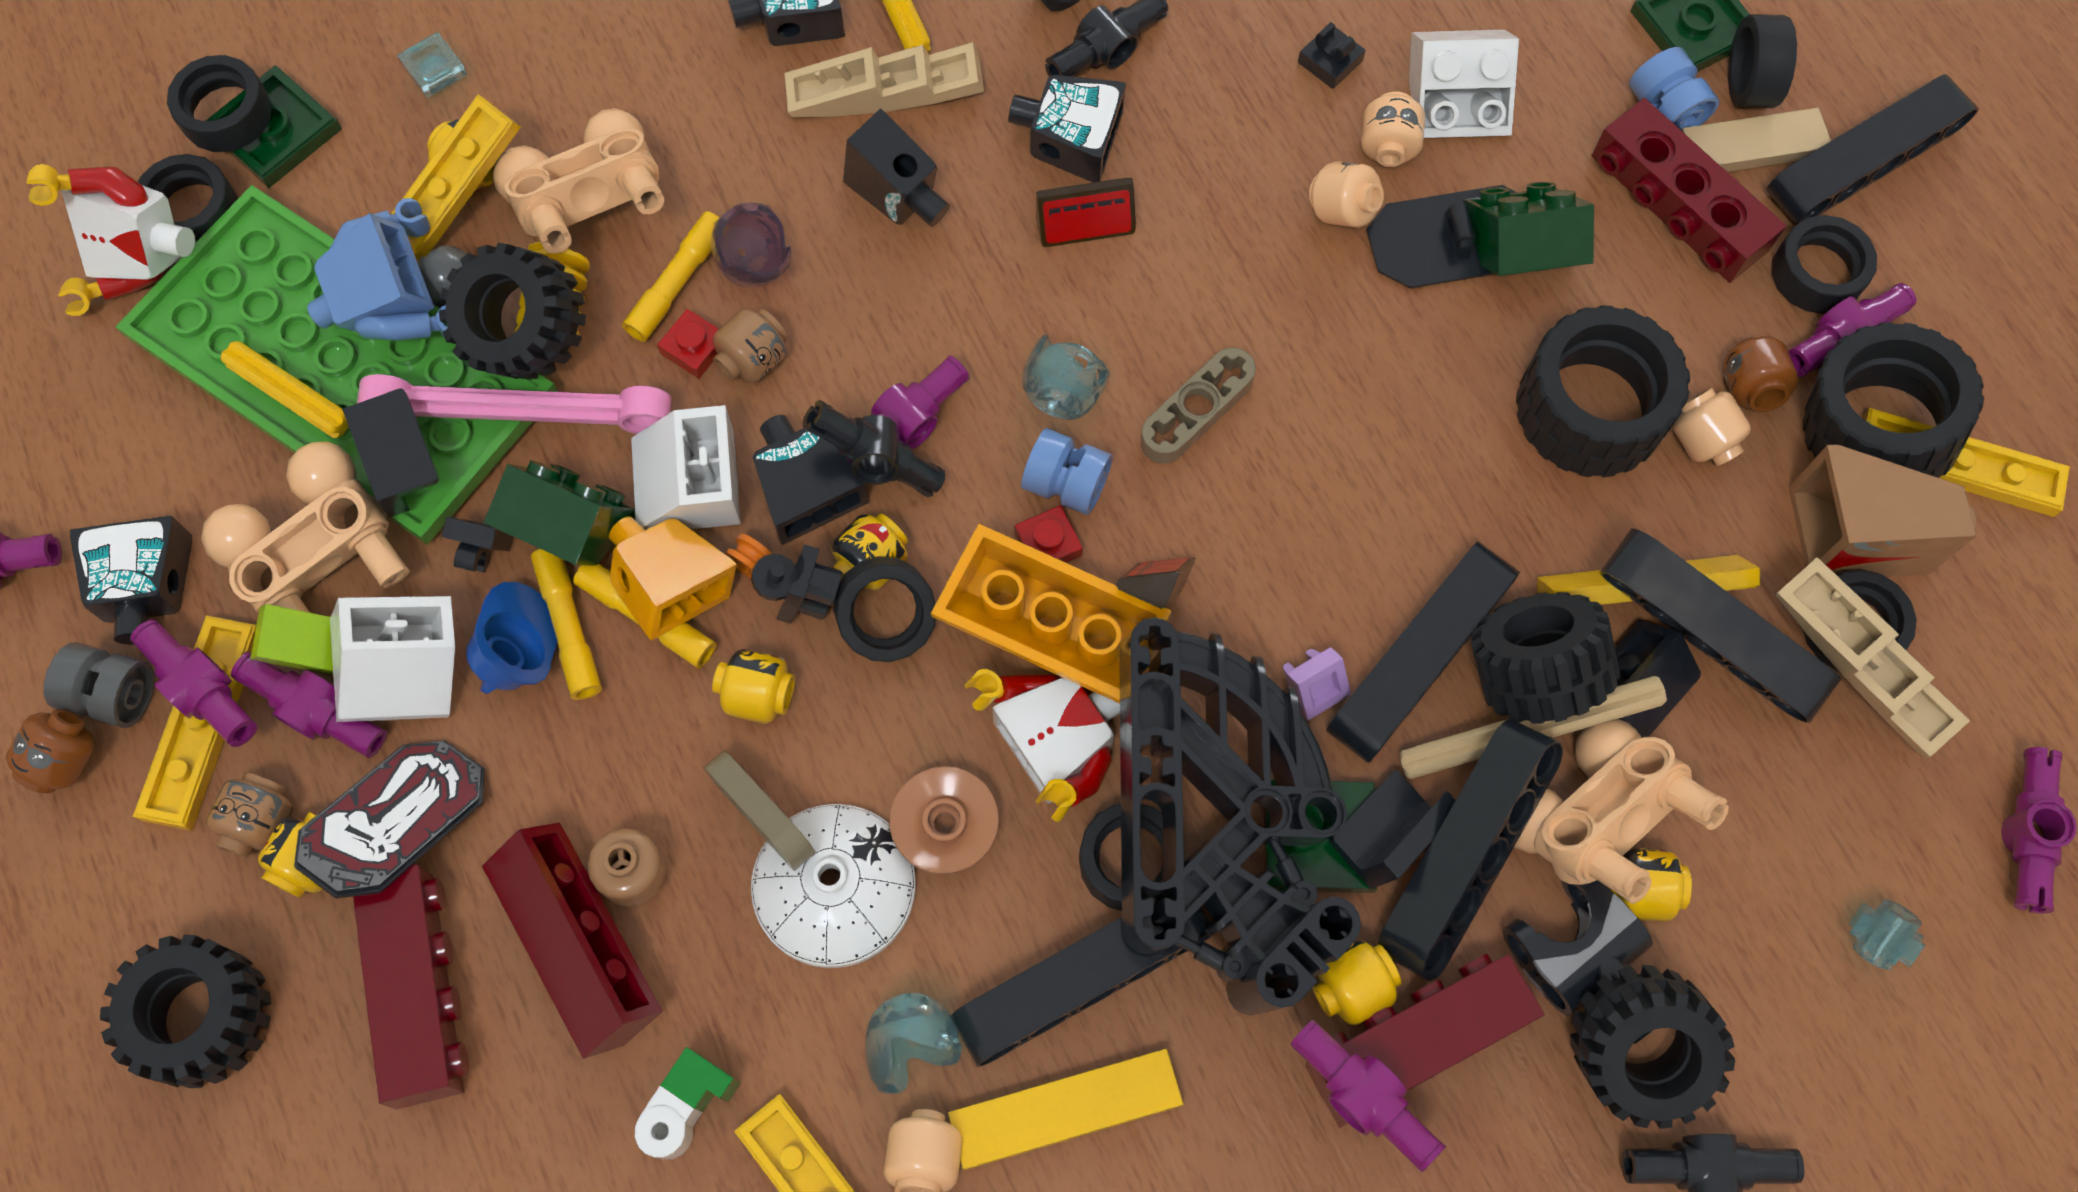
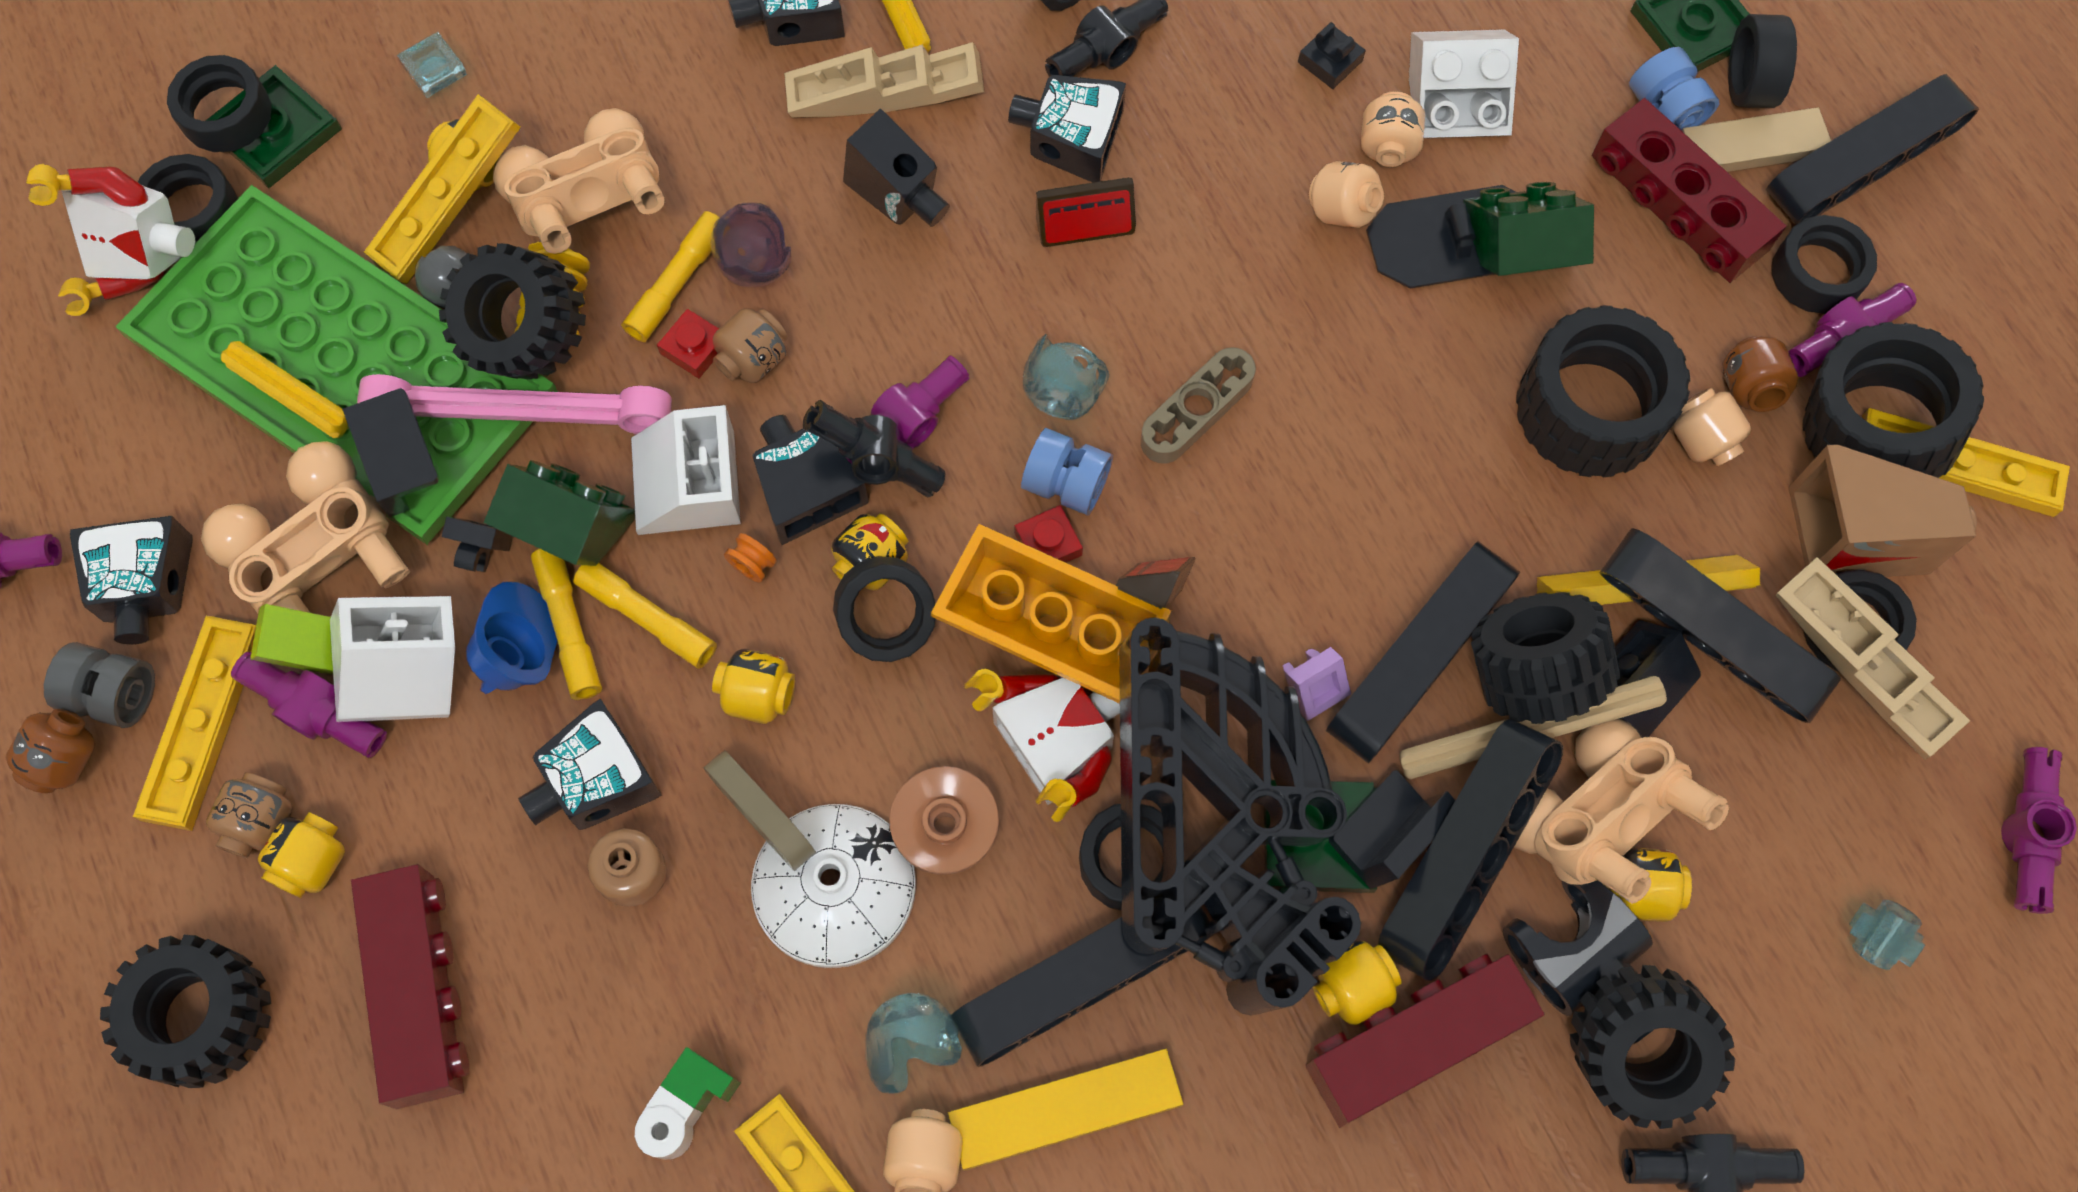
magenta pin [130,620,257,747] -> none
shield [294,741,485,899] -> none
medium blue torso [307,198,448,341] -> none
dark red brick [482,822,663,1059] -> none
light orange torso [609,517,737,640] -> none
black hips [751,544,843,624] -> none
magenta pin [1290,1019,1446,1172] -> none
none -> torso [518,699,662,830]

